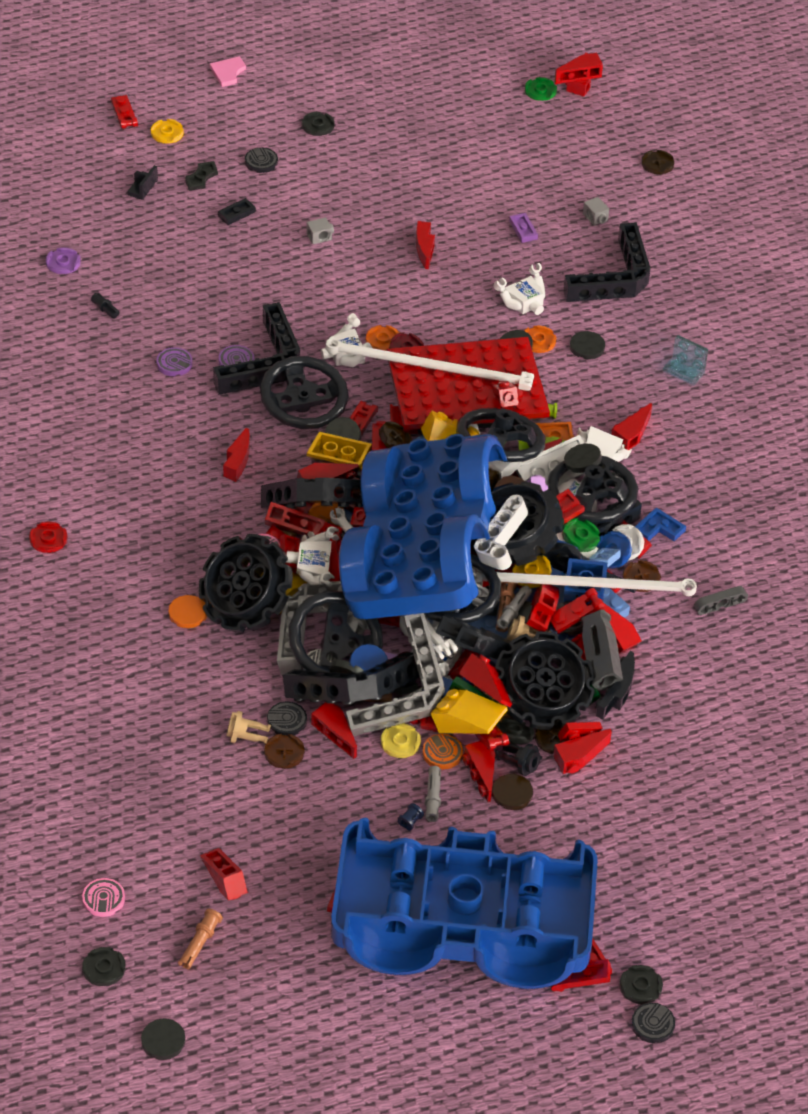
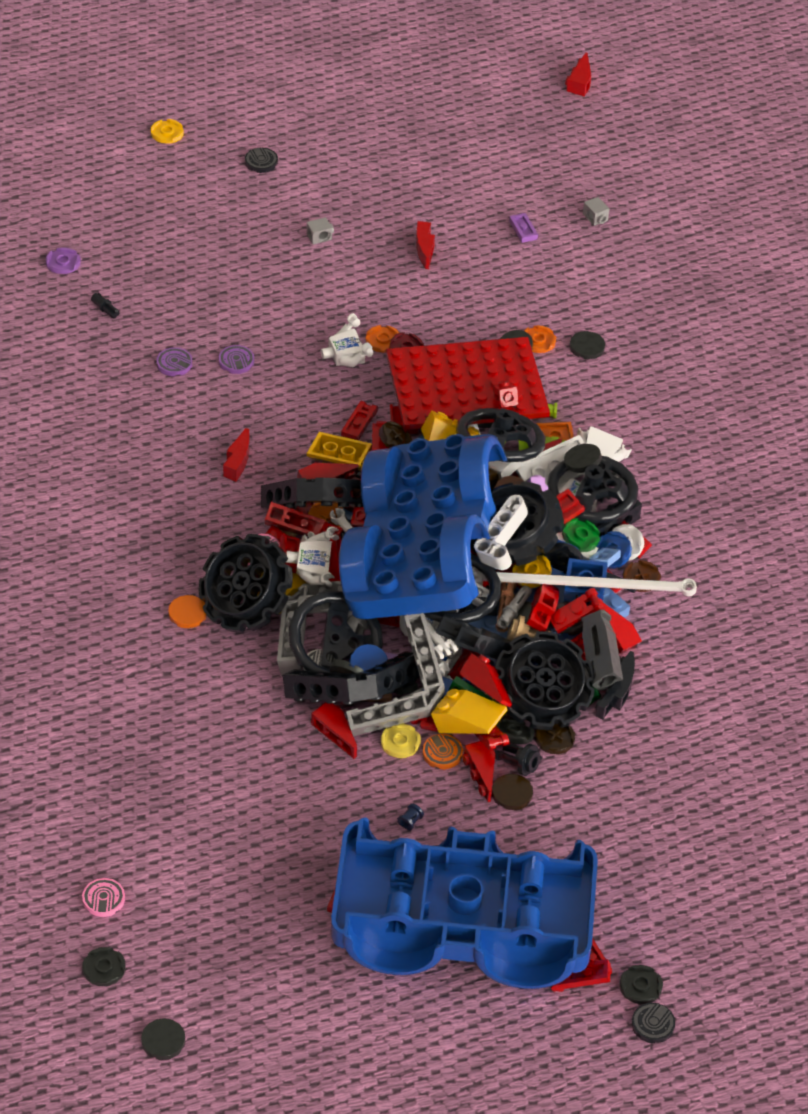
red tile [29,521,68,553] -> none
red plate [111,95,138,129] -> none
black panel [127,165,158,200] -> none
nougat pin [178,909,223,970] -> none
pearl dark grey tile [185,161,218,191] -> none
red slope [200,848,248,901] -> none
bright pink tile [210,56,246,87] -> none
black brick [213,302,300,395] -> none
black plate [218,198,256,225] -> none
tan piece [226,711,271,744] -> none
black piece [260,356,349,429] -> none
reddish brown tile [264,734,305,769] -> none
tile [267,701,307,736] -> none
pearl dark grey tile [302,111,335,136] -> none
pearl dark grey tile [325,417,362,441] -> none
white hinge [326,338,534,391] -> none
light grey pin [425,766,441,822] -> none
white torso [493,263,545,315] -> none
green tile [525,77,557,101] -> none
red slope [553,729,612,774] -> none
red slope [554,53,603,84] -> none
red plate [557,722,603,741] -> none
black brick [563,222,651,302] -> none
red slope [611,403,653,450] -> none
blue plate [635,508,686,541] -> none
dark brown tile [641,150,675,174] -> none
clear light blue bracket [663,335,708,386] -> none
dark grey beam [694,586,748,616] -> none

